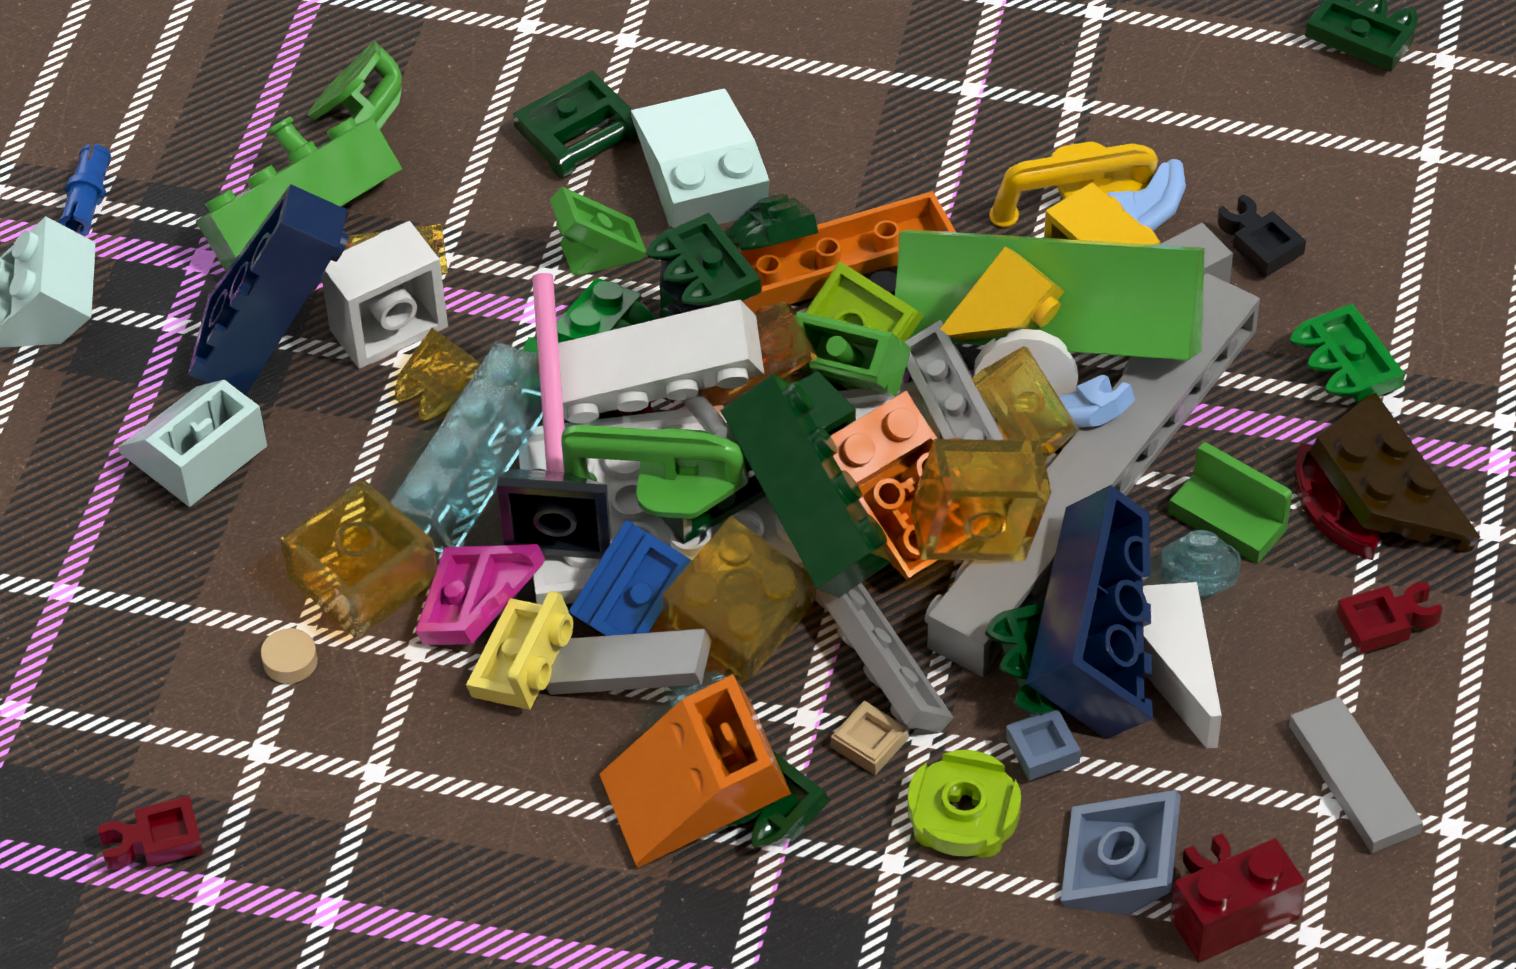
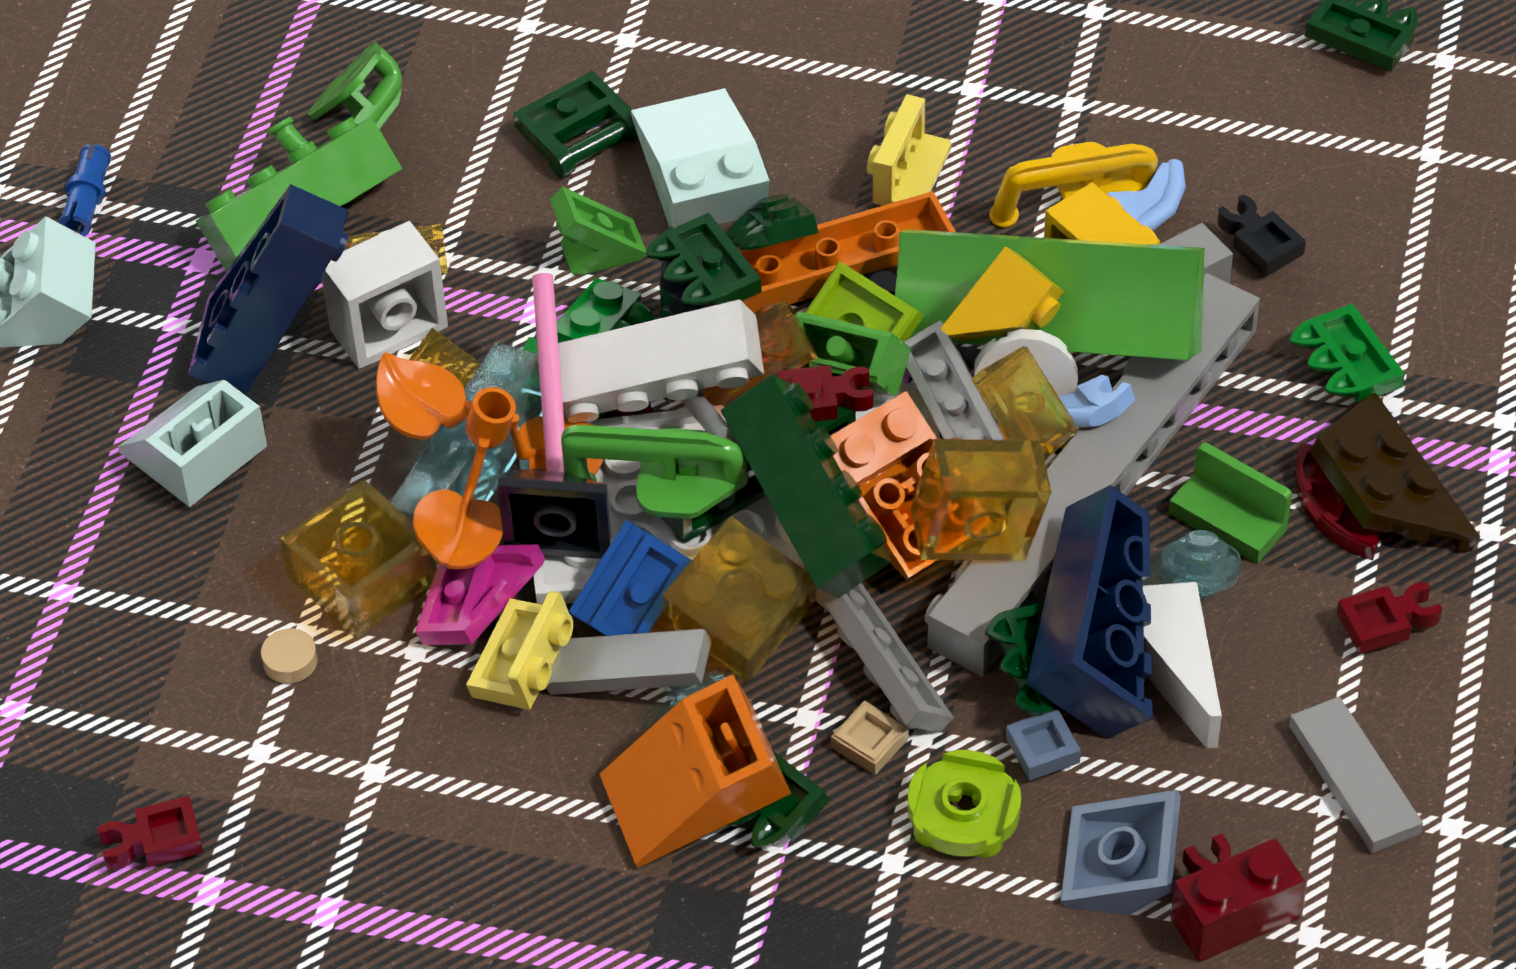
none -> orange plant [376,352,604,569]
none -> dark red plate [778,365,873,422]
none -> light yellow bracket [867,94,951,206]

